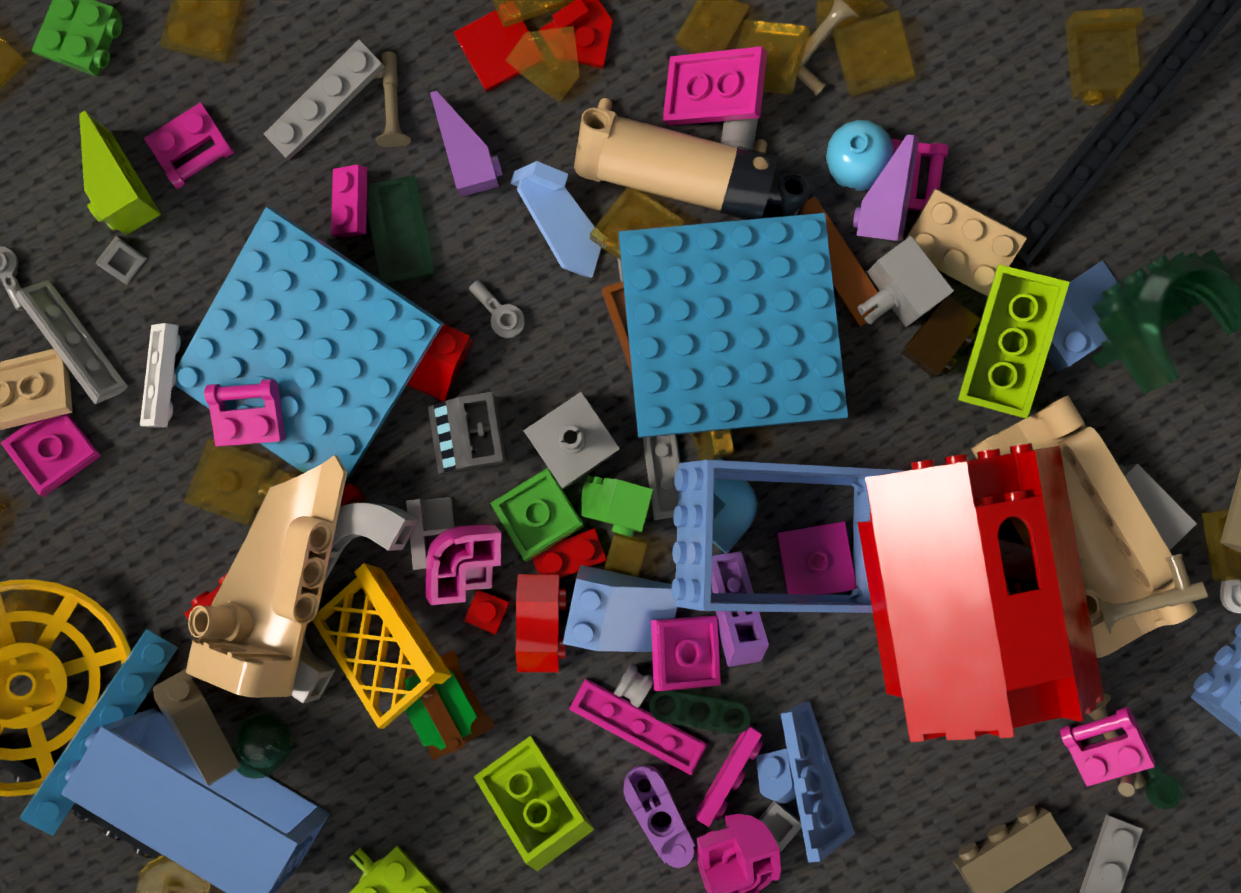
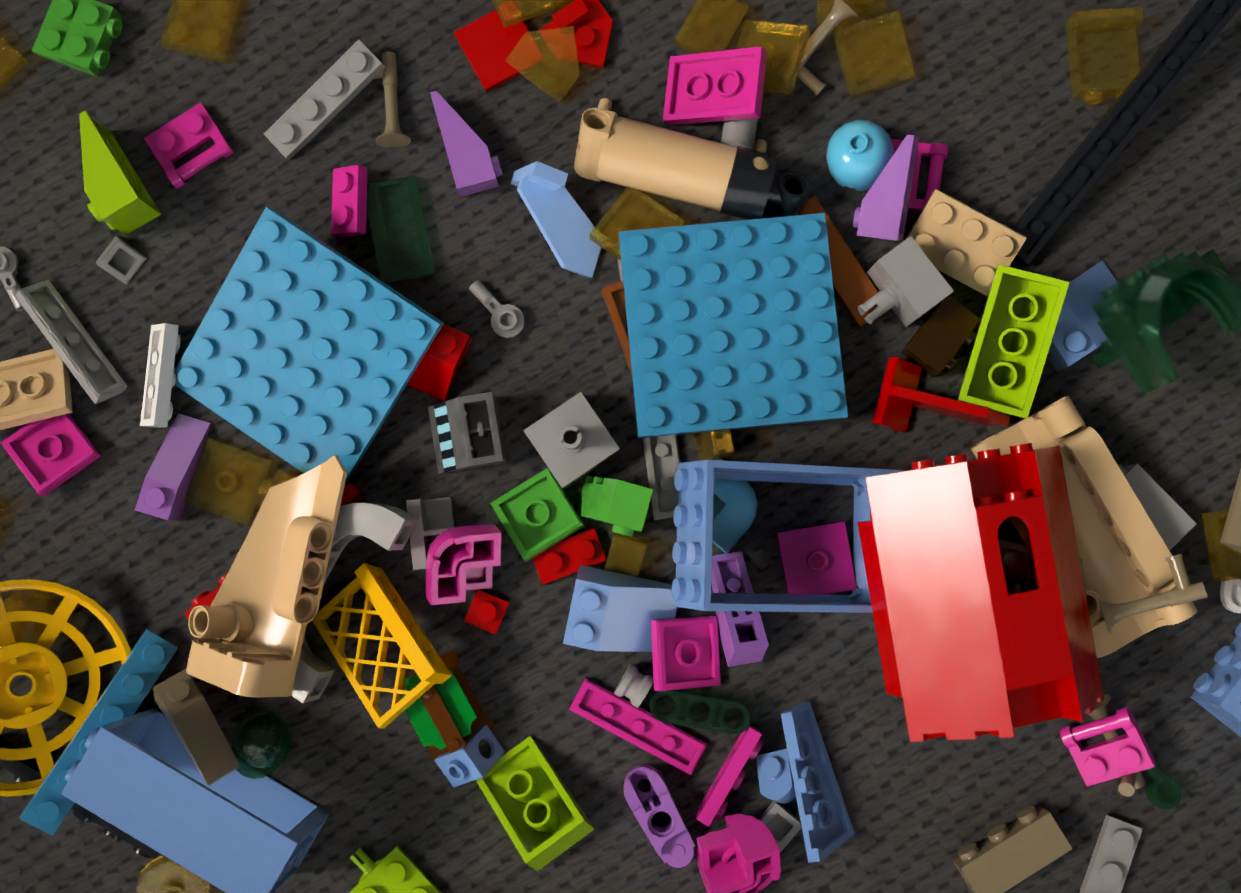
dark pink plate [204,379,286,447] -> none
red brick [515,574,567,673] -> none
none -> medium lavender slope [135,413,212,521]
none -> medium blue bracket [435,725,505,787]
none -> red piece [872,357,1010,433]

